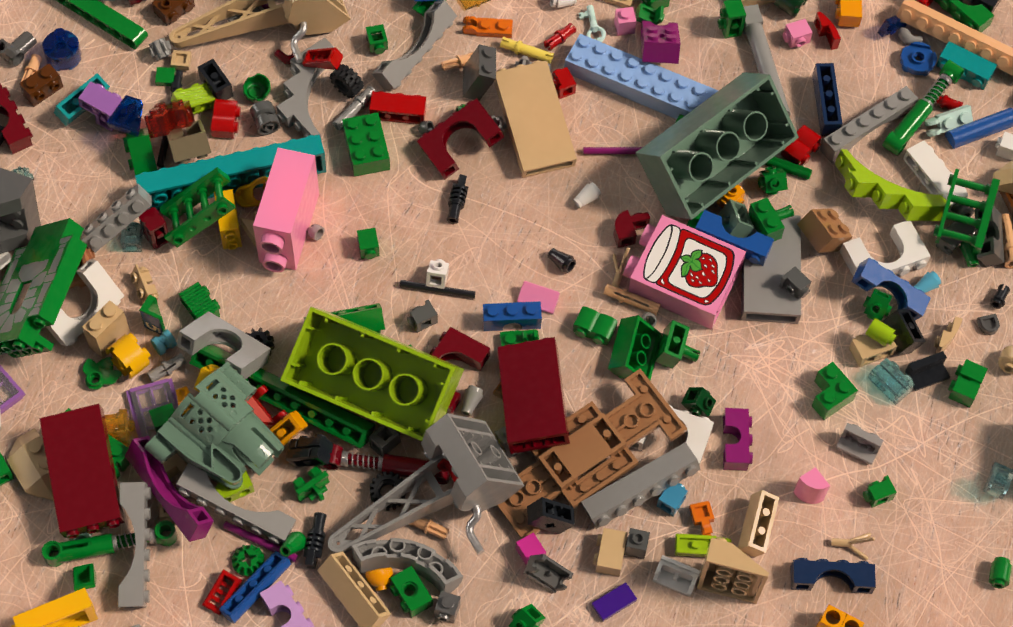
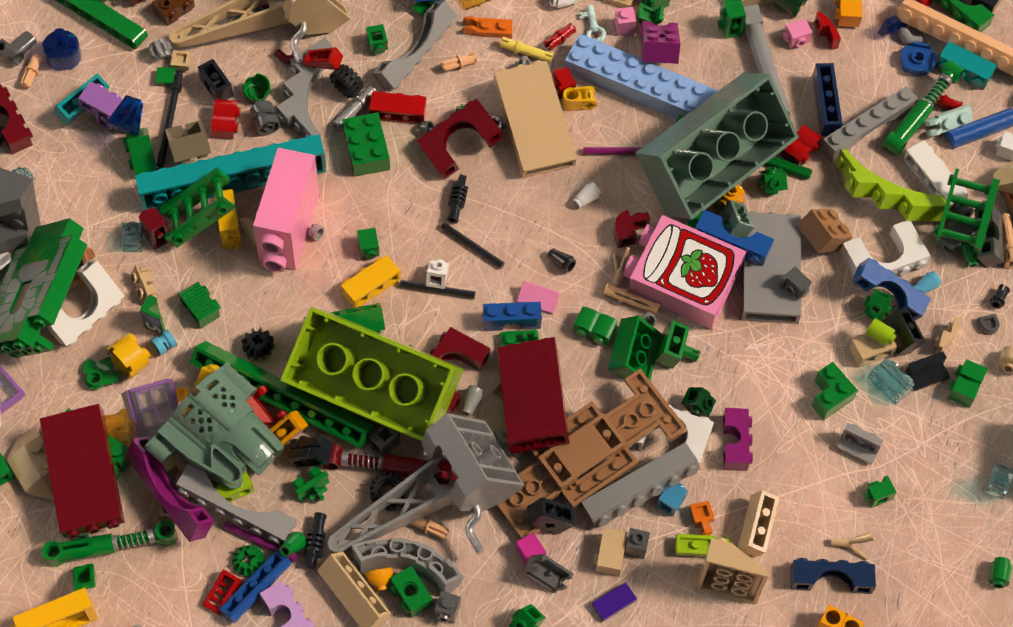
reddish brown brick [19,64,63,107] -> none
light grey brick [82,184,152,253] -> none
tan brick [82,300,130,359] -> none
light grey arch [118,482,151,608] -> none
clear red brick [144,99,195,138] -> none
light grey pin [147,353,187,383] -> none
green brick [149,403,176,433] -> none
lime brick [171,83,215,119] -> none
light grey arch [177,311,271,379] -> none
yellow piece [235,176,268,207] -> none
dark grey brick [407,299,438,333] -> none
dark grey brick [463,44,496,101] -> none
white hinge [652,555,700,597] -> none
green brick [748,198,794,241] -> none
bright pink brick [793,467,830,504] -> none
none -> yellow brick [341,255,401,308]
none -> black bar [441,222,505,269]
none -> yellow piece [561,86,598,111]

